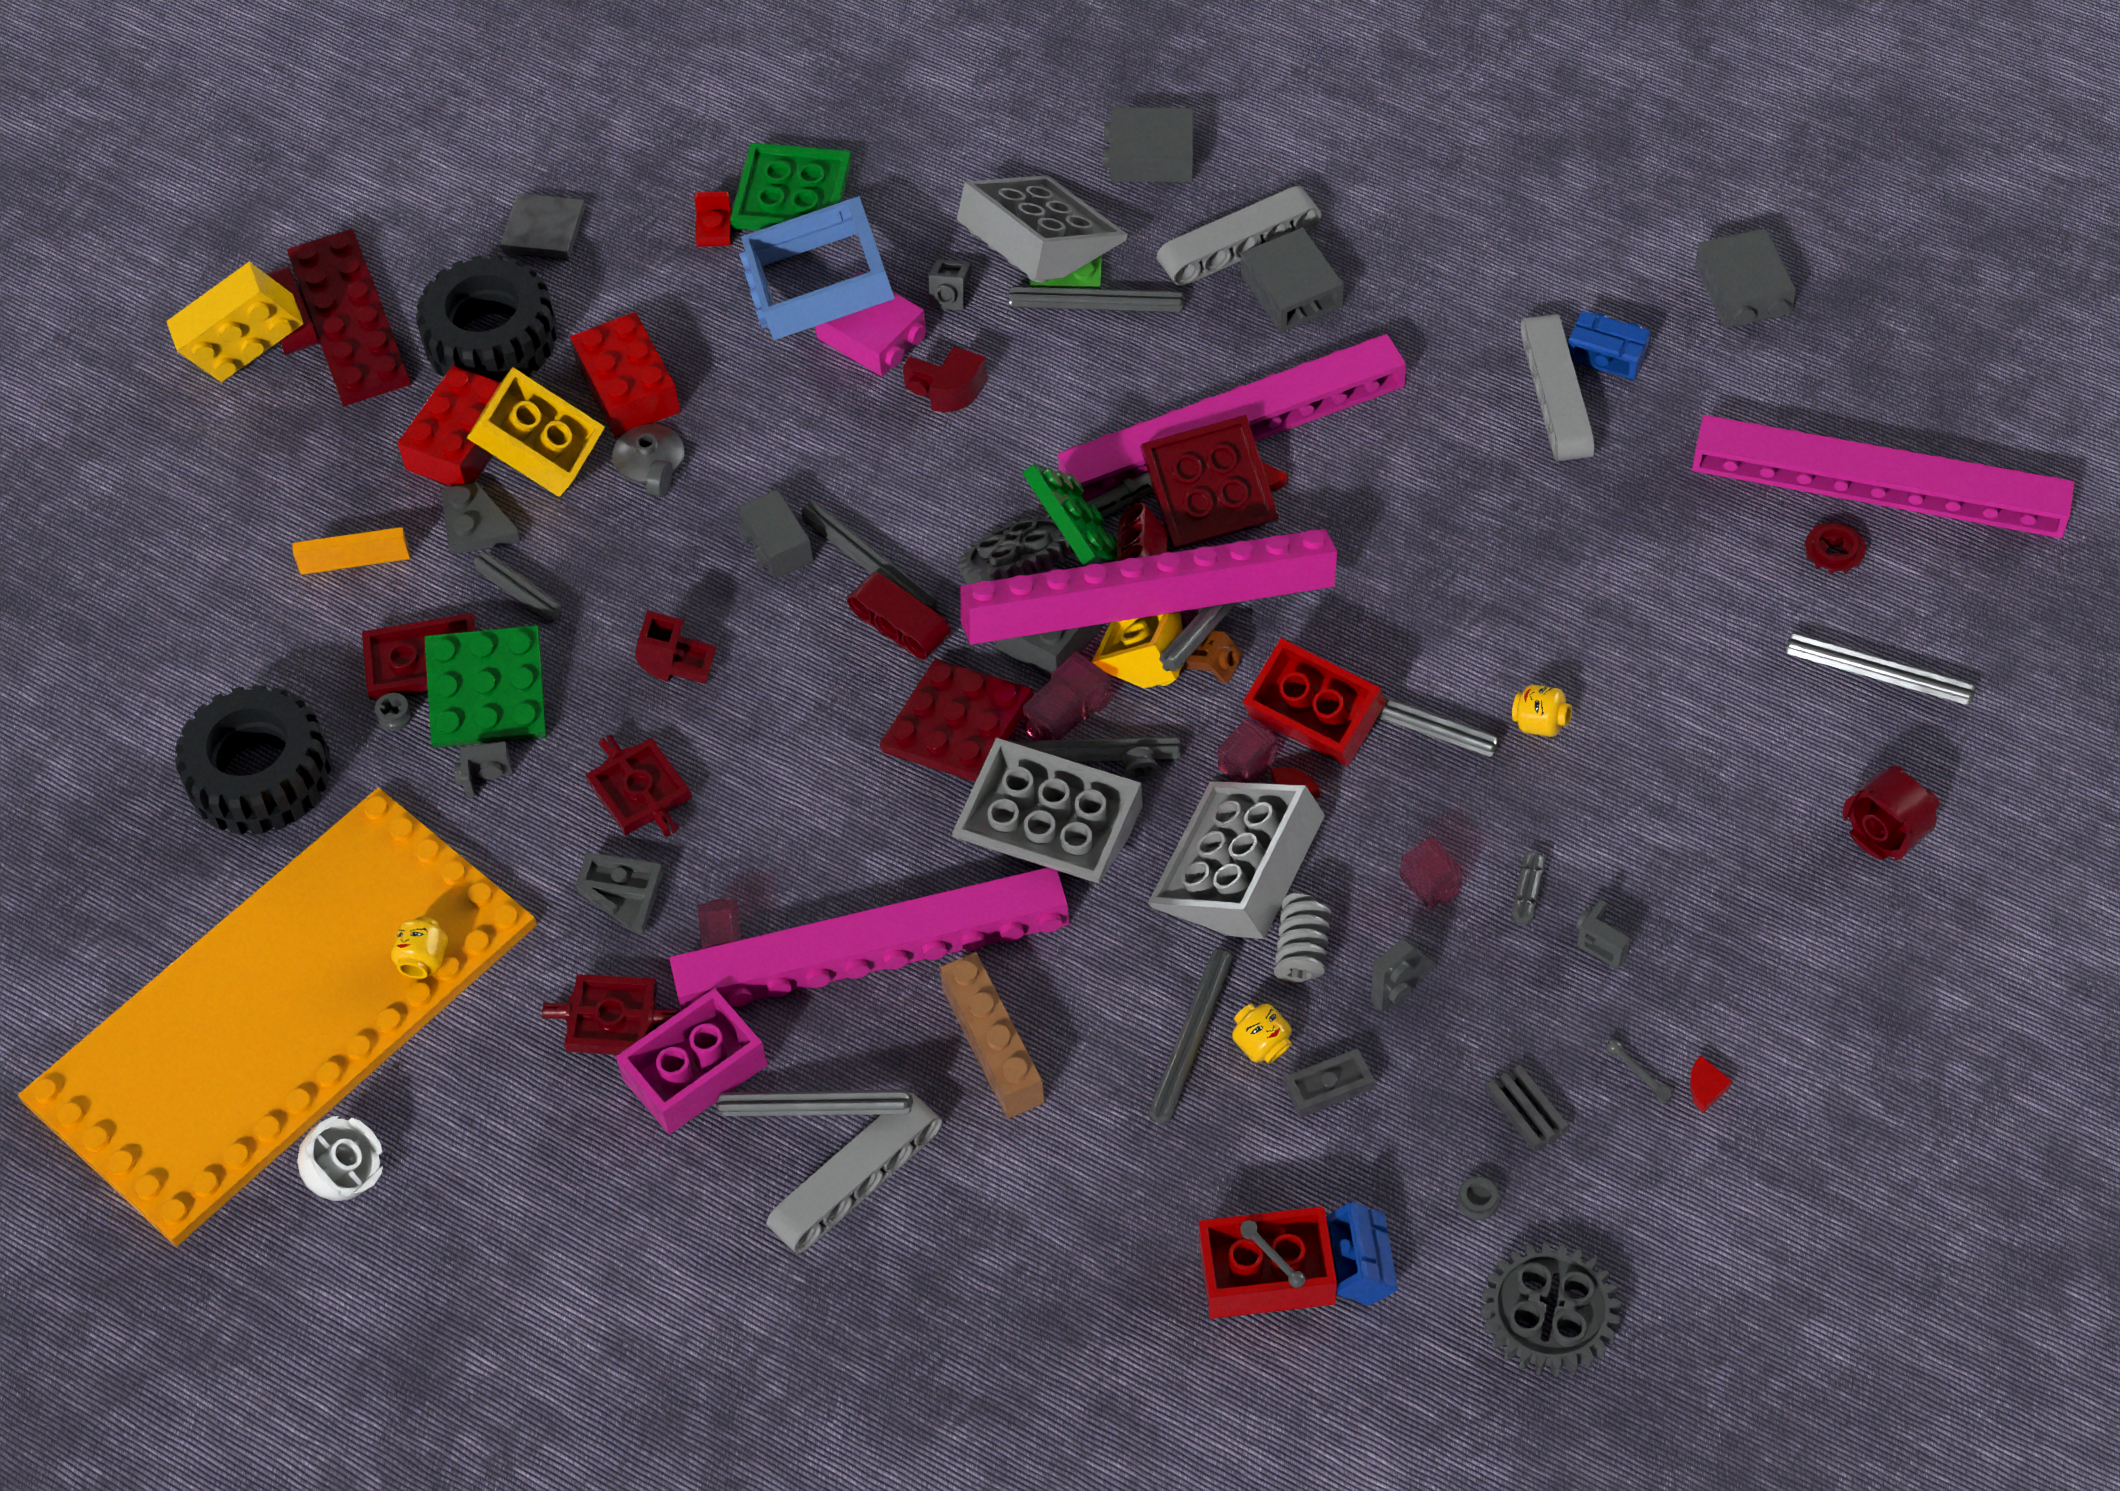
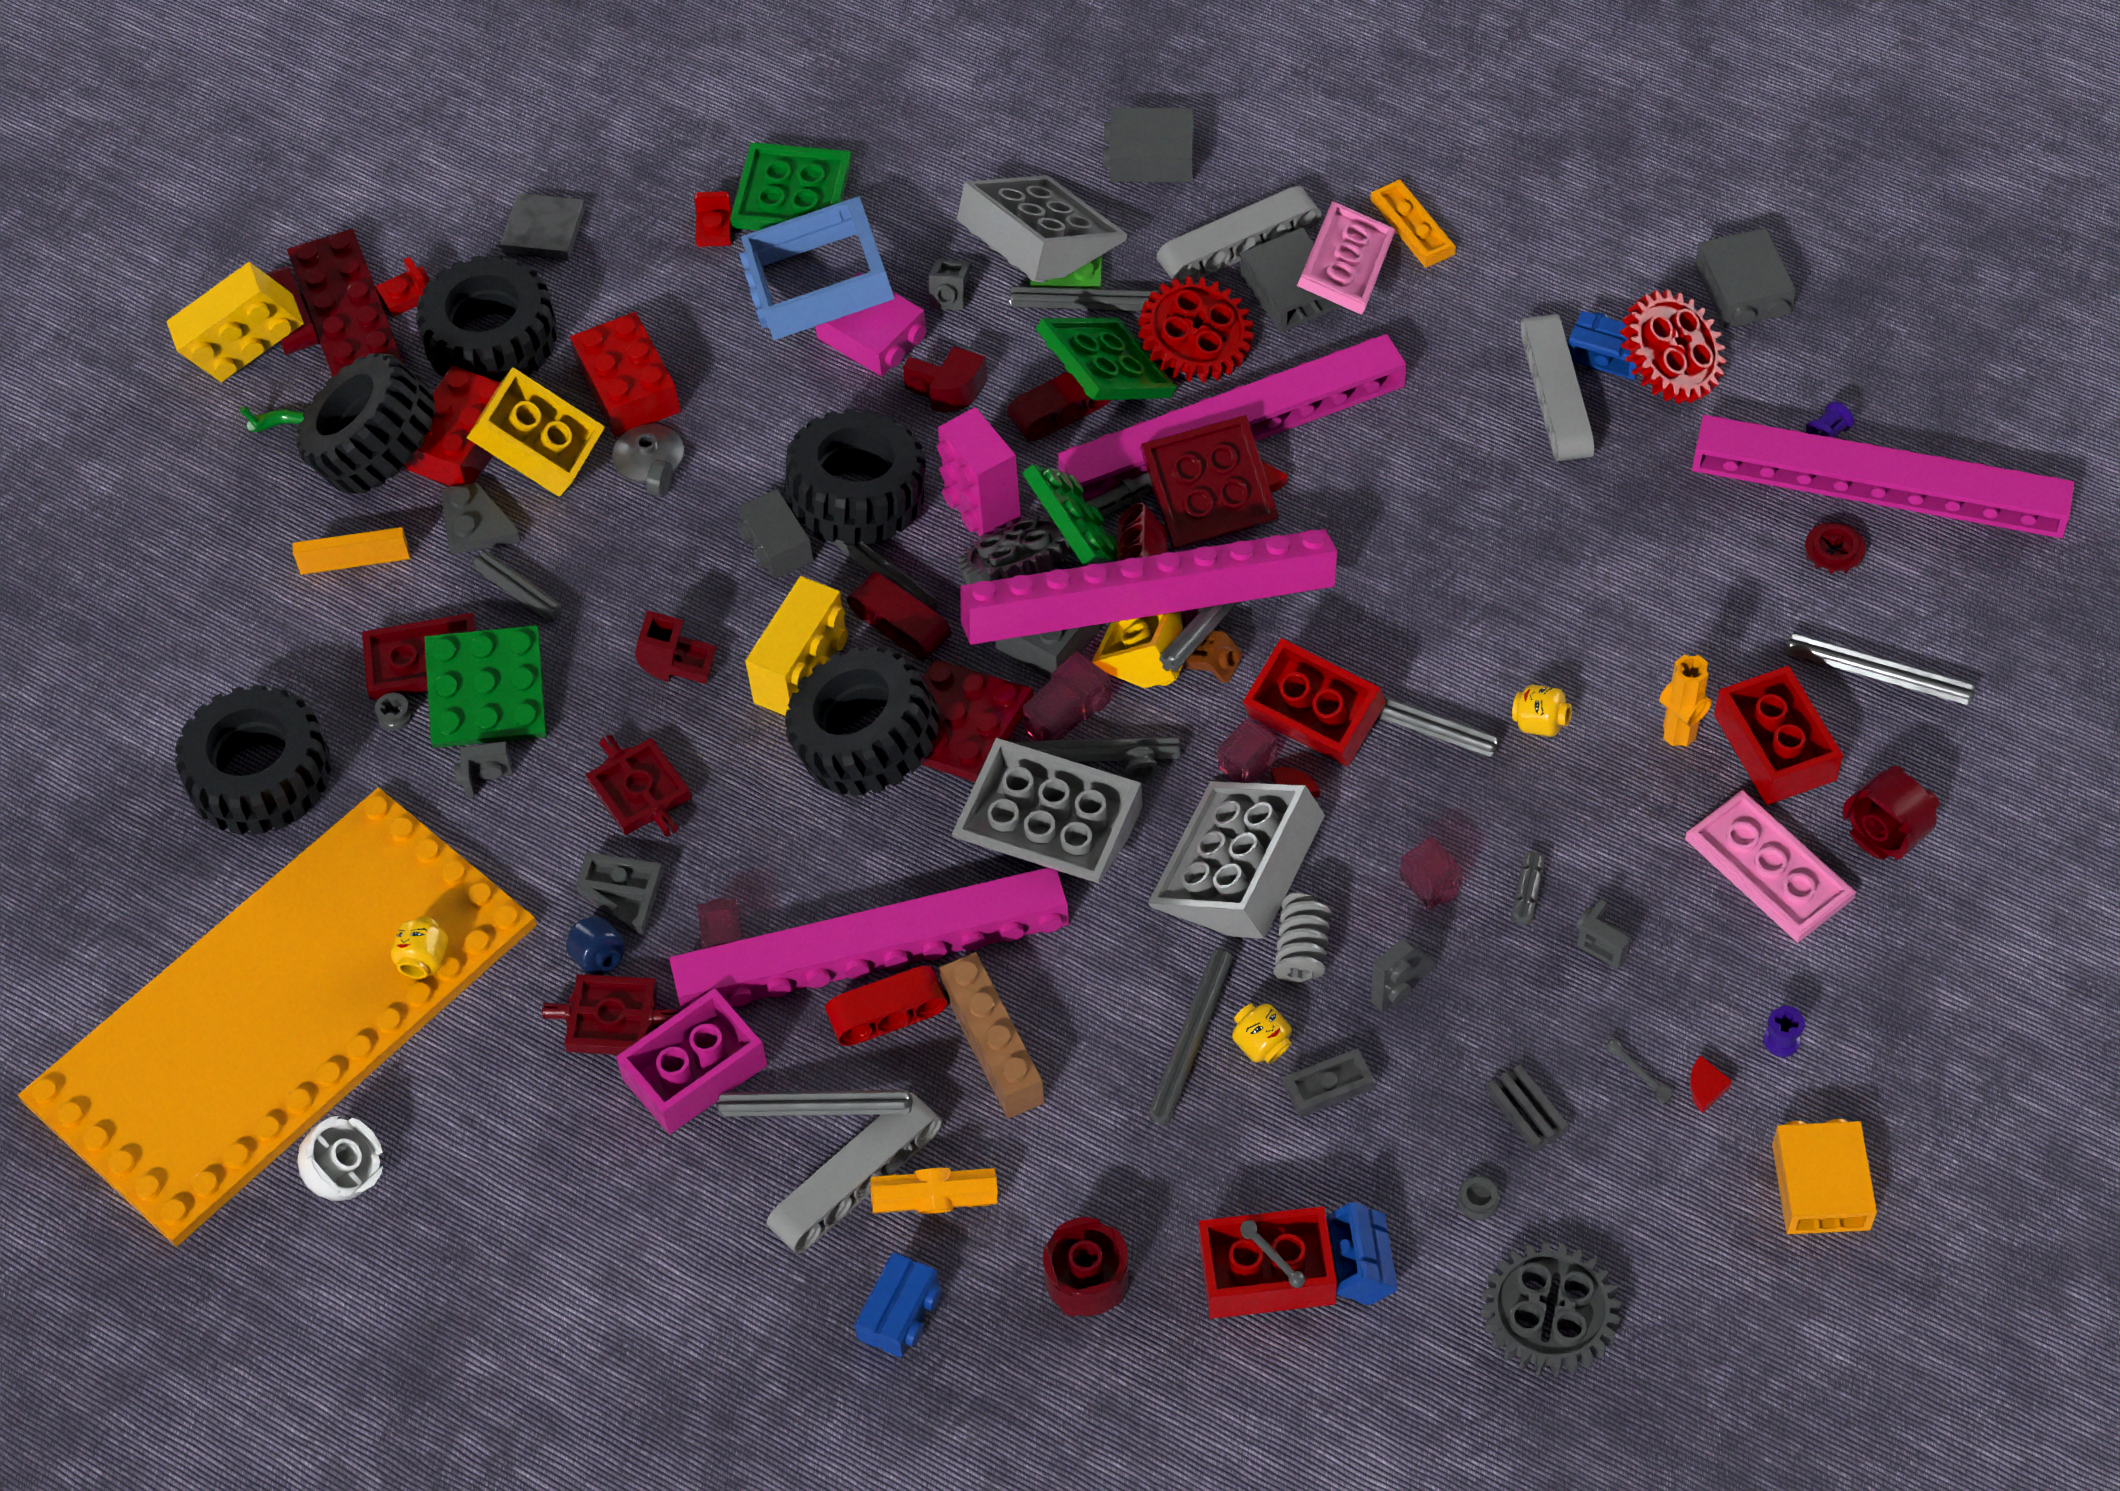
none -> green piece [240,406,304,432]
none -> black tyre [296,353,436,494]
none -> red bracket [375,256,430,318]
none -> dark blue head [566,916,625,975]
none -> yellow brick [745,576,848,716]
none -> black tyre [785,409,926,545]
none -> black tyre [785,646,940,796]
none -> red beam [825,966,948,1046]
none -> blue brick [854,1252,942,1357]
none -> light orange piece [870,1168,998,1214]
none -> dark pink brick [937,407,1021,539]
none -> dark red beam [1007,371,1111,441]
none -> green plate [1036,318,1177,401]
none -> dark red brick [1043,1217,1129,1316]
none -> red gear [1138,276,1254,383]
none -> bright pink tile [1297,201,1395,315]
none -> light orange tile [1370,179,1456,268]
none -> red gear [1620,289,1726,404]
none -> light orange piece [1659,654,1712,747]
none -> bright pink tile [1685,790,1856,943]
none -> red brick [1714,665,1843,805]
none -> dark purple bush [1763,1006,1805,1057]
none -> light orange brick [1772,1119,1877,1235]
none -> dark purple bush [1806,401,1855,437]

